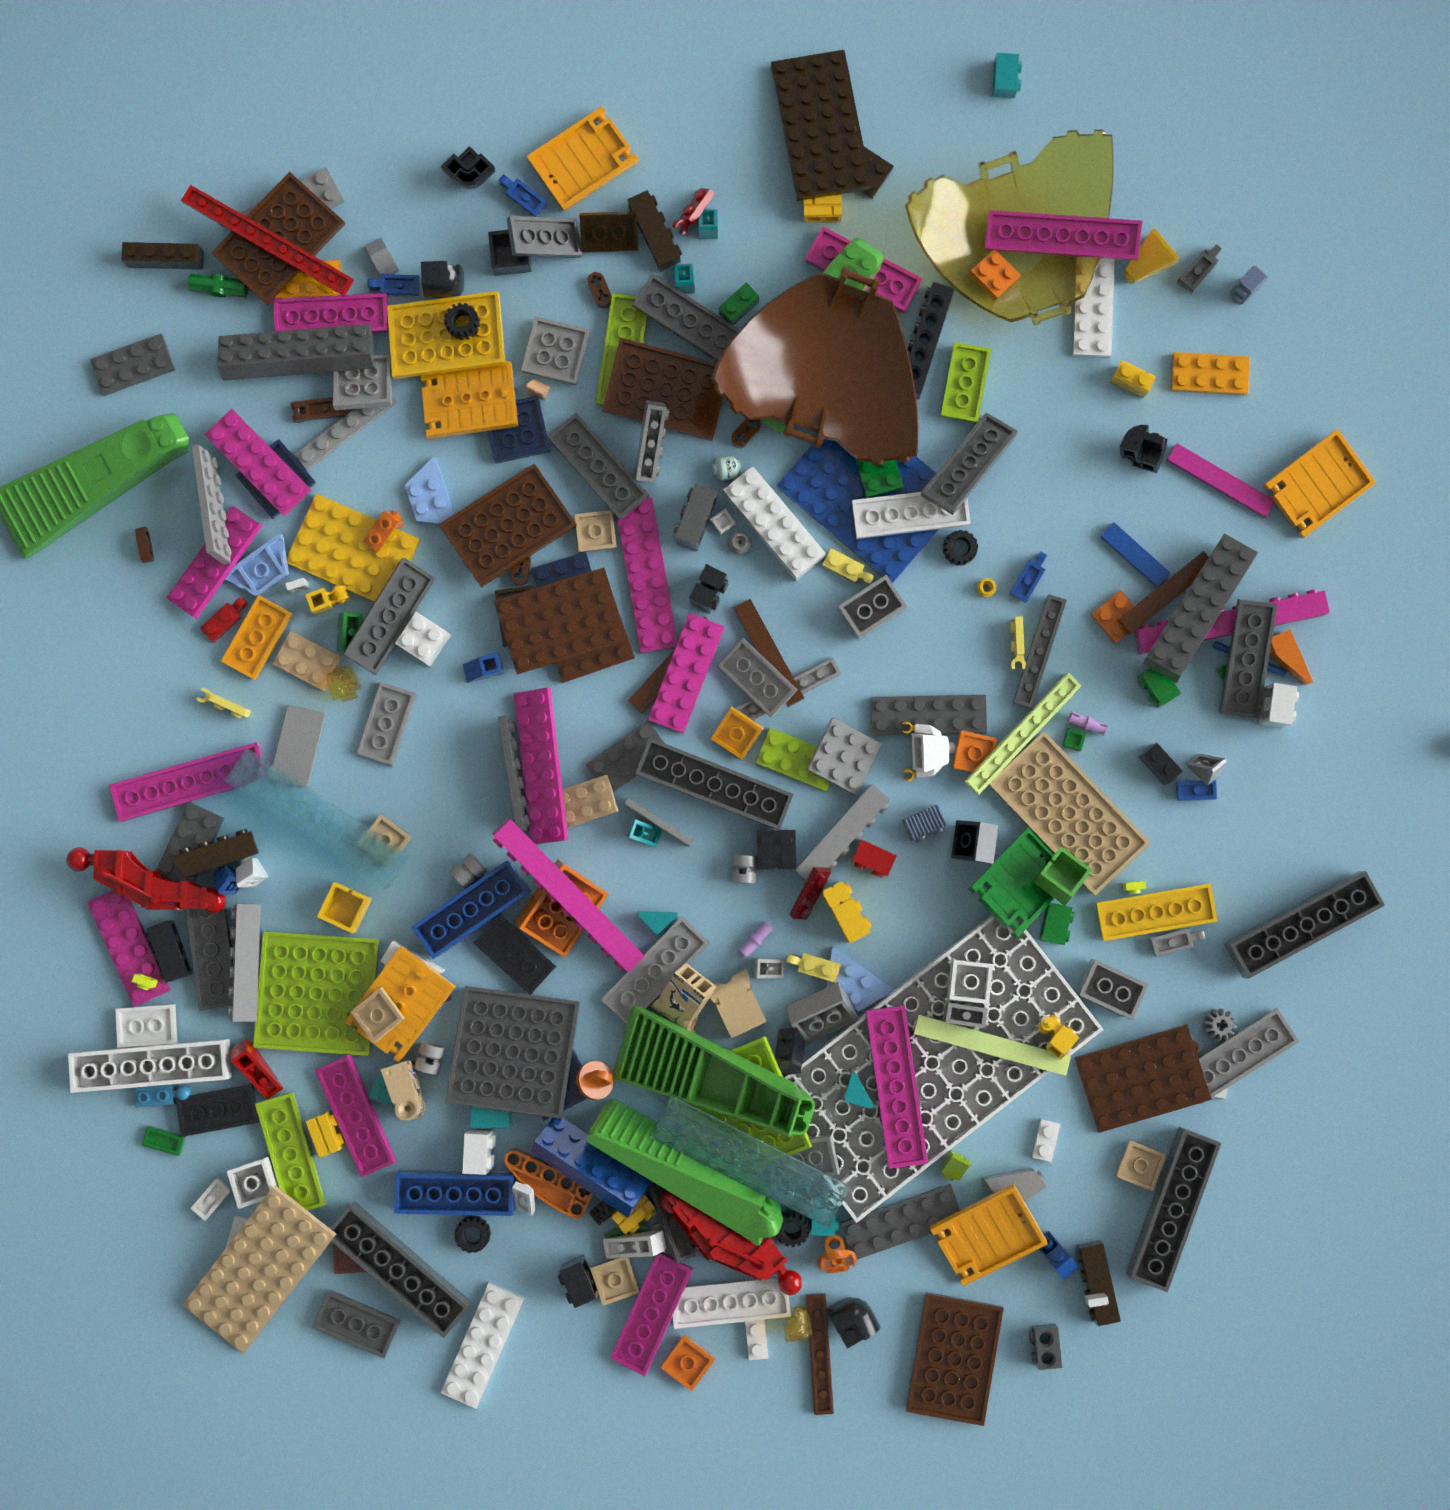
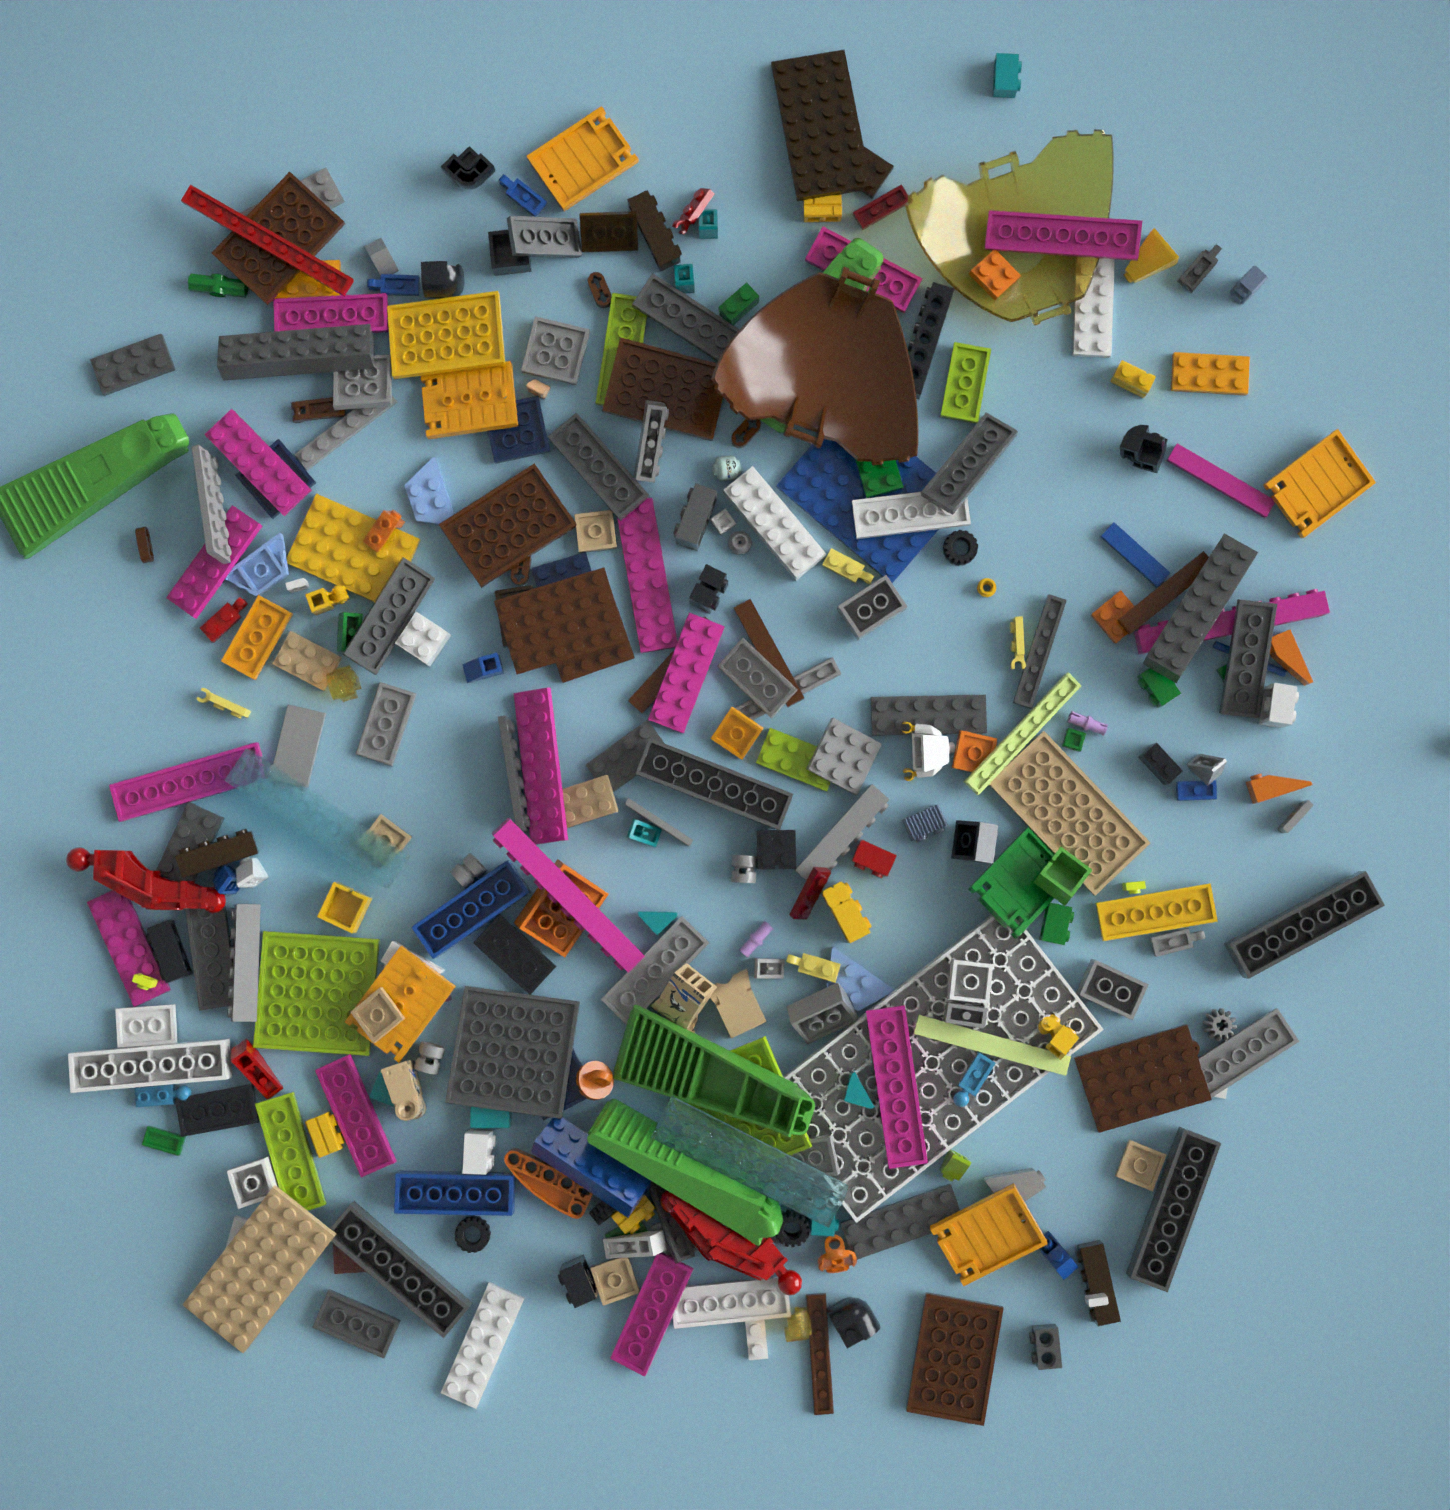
dark brown brick [121,242,204,270] -> none
white plate [190,1177,232,1221] -> none
black tyre [444,302,480,340] -> none
white plate [512,1181,536,1216] -> none
orange plate [660,1334,715,1391] -> none
black brick [775,1028,805,1075] -> none
blue plate [1009,551,1047,603] -> none
white plate [1031,1119,1060,1162] -> none
none -> dark red plate [853,184,911,230]
none -> dark azure plate [953,1052,996,1107]
none -> orange slope [1245,773,1313,804]
none -> light grey tile [1277,800,1313,833]

